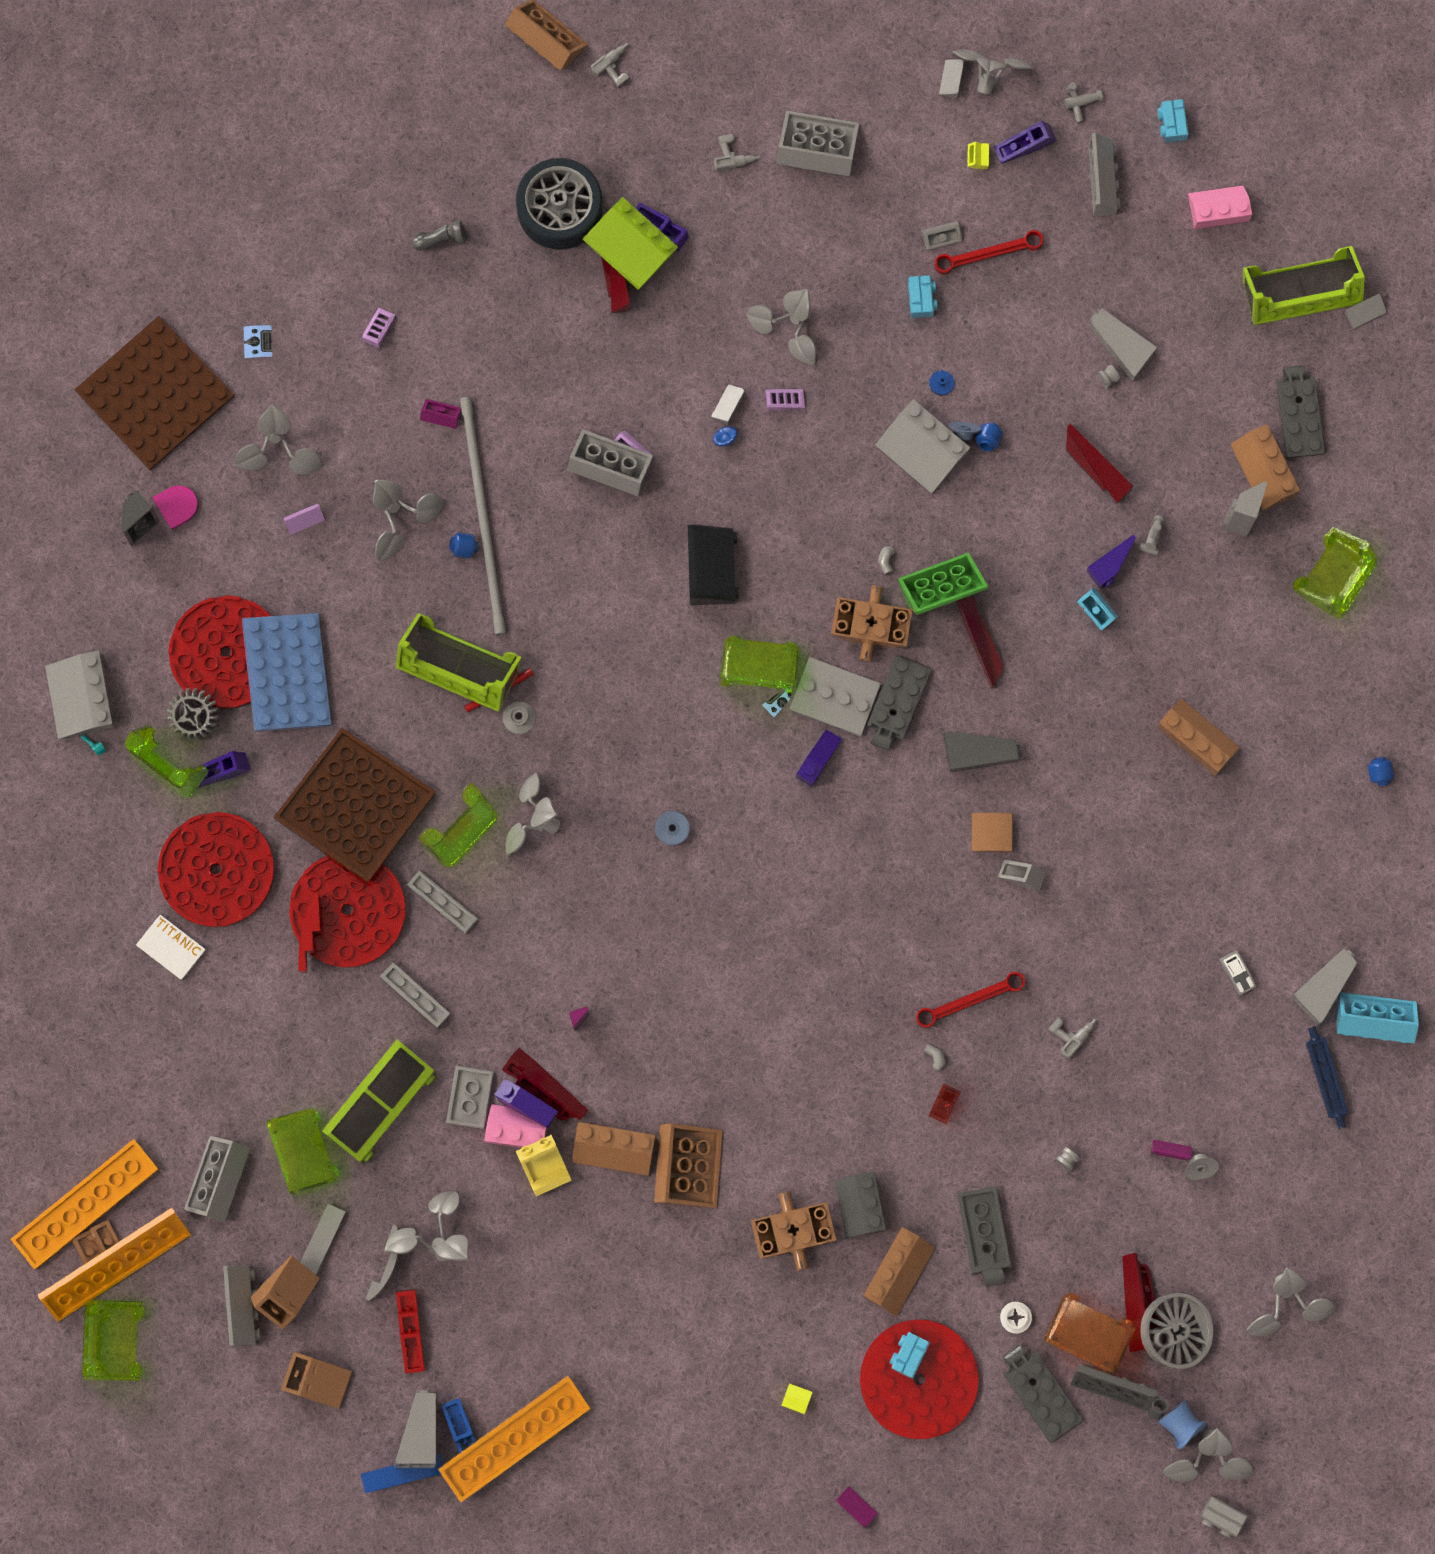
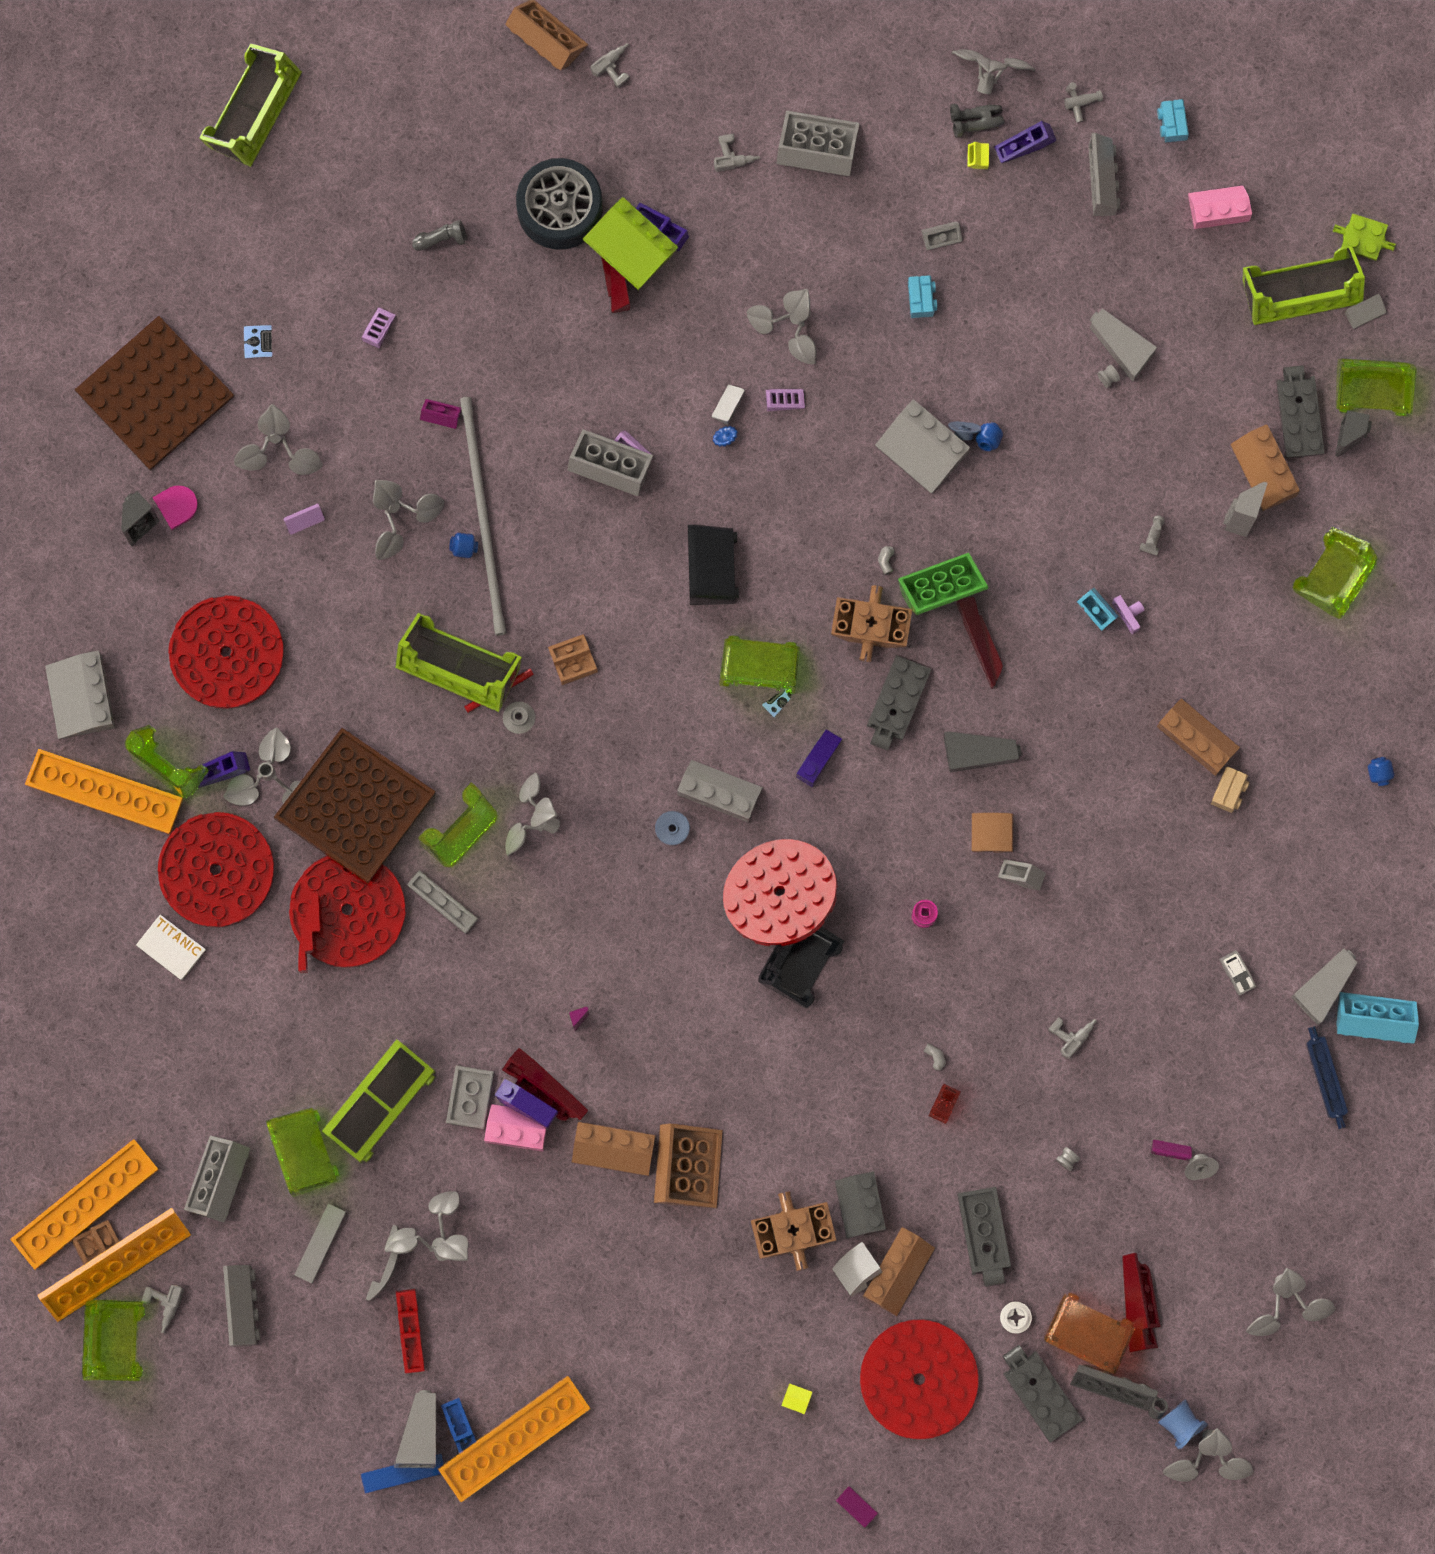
teal hand [81,735,106,755] -> none
light grey gear [167,688,219,740] -> none
medium blue plate [242,613,331,732] -> none
medium nougat slope [250,1255,320,1330] -> none
medium nougat slope [281,1352,352,1409] -> none
light grey plate [380,963,451,1029] -> none
light yellow panel [516,1135,572,1197] -> none
light grey plate [789,657,881,737] -> none
medium azure brick [889,1332,930,1379] -> none
red piece [916,972,1025,1028] -> none
blue piece [929,370,955,396] -> none
red piece [934,230,1043,275] -> none
light grey slope [939,59,964,98] -> none
dark red wedge [1066,424,1133,504] -> none
dark purple slope [1086,535,1136,589] -> none
light grey piece [1140,1293,1213,1369] -> none
light grey brick [1199,1496,1247,1538] -> none
none -> light orange plate [25,749,183,835]
none -> light grey piece [142,1285,184,1333]
none -> windscreen [199,44,302,167]
none -> light grey plant [223,727,301,806]
none -> medium nougat slope [548,634,598,685]
none -> light grey slope [677,760,763,823]
none -> plate [723,839,838,946]
none -> black windscreen [758,926,845,1008]
none -> light grey slope [832,1242,882,1297]
none -> dark pink wheel [912,900,938,928]
none -> dark grey piece [950,104,1005,138]
none -> lavender tile [1112,595,1144,634]
none -> tan brick [1211,767,1249,813]
none -> lime plate [1332,213,1396,261]
none -> dark grey slope [1335,410,1372,457]
none -> clear neon green windscreen [1336,358,1417,416]

